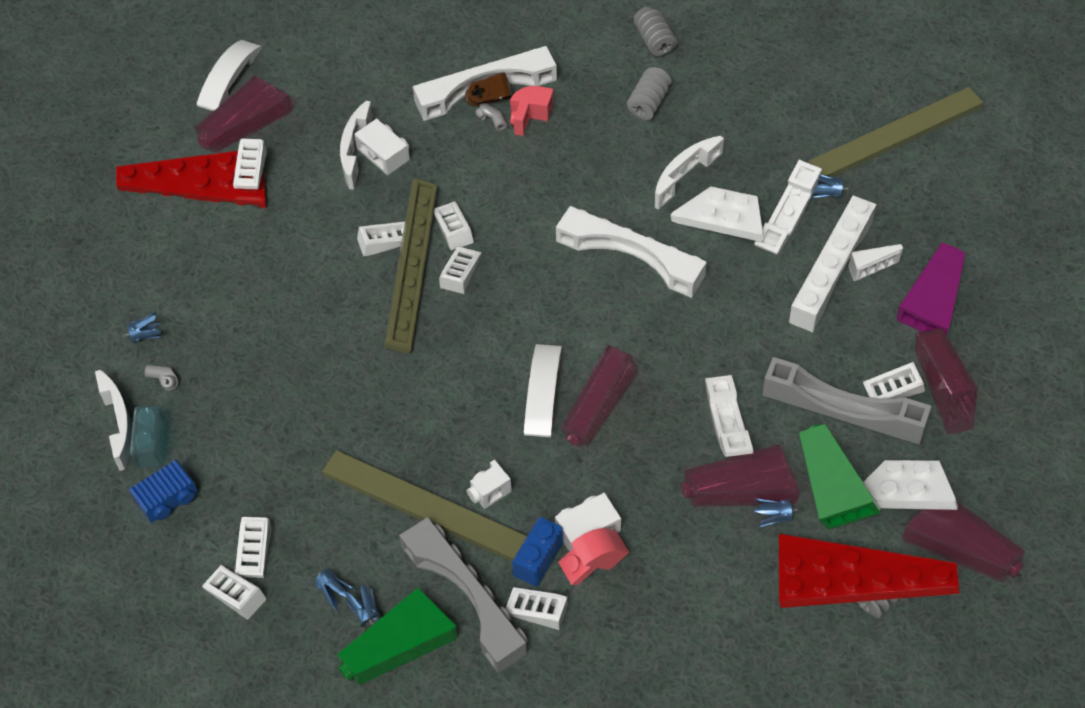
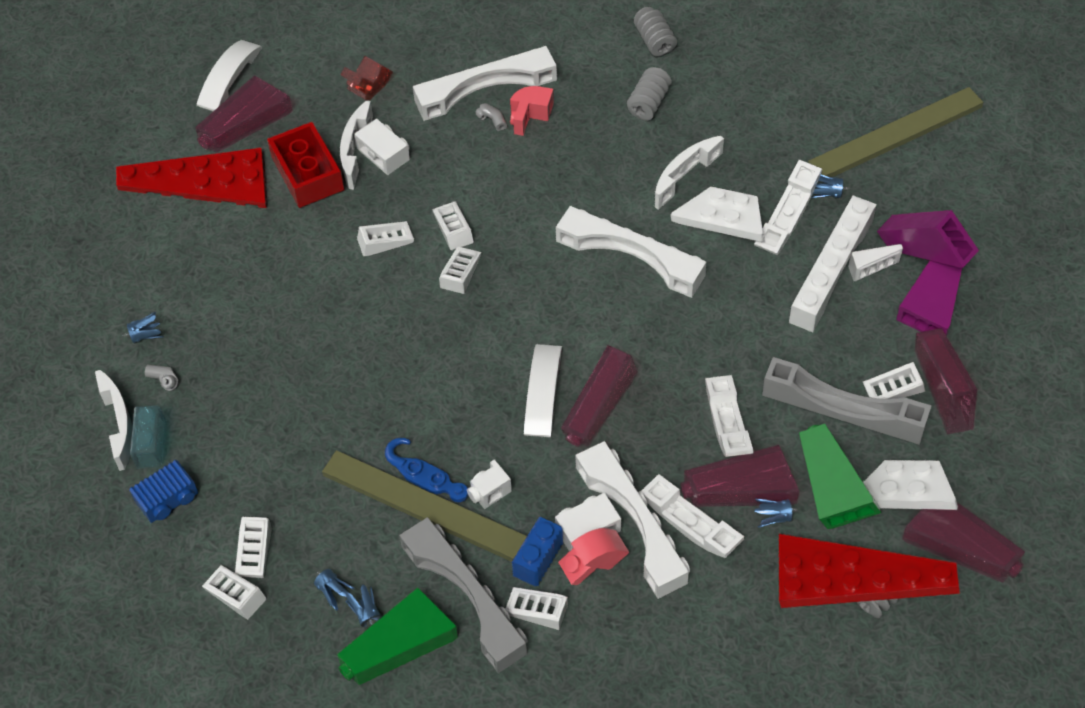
white slope [233,139,267,189] -> none
olive tile [384,178,437,354] -> none
reddish brown piece [465,73,513,106] -> none
none -> red brick [267,122,344,208]
none -> clear red brick [340,56,393,100]
none -> blue piece [385,438,468,502]
none -> white arch [575,441,690,599]
none -> white slope [641,474,744,558]
none -> magenta slope [877,210,979,268]

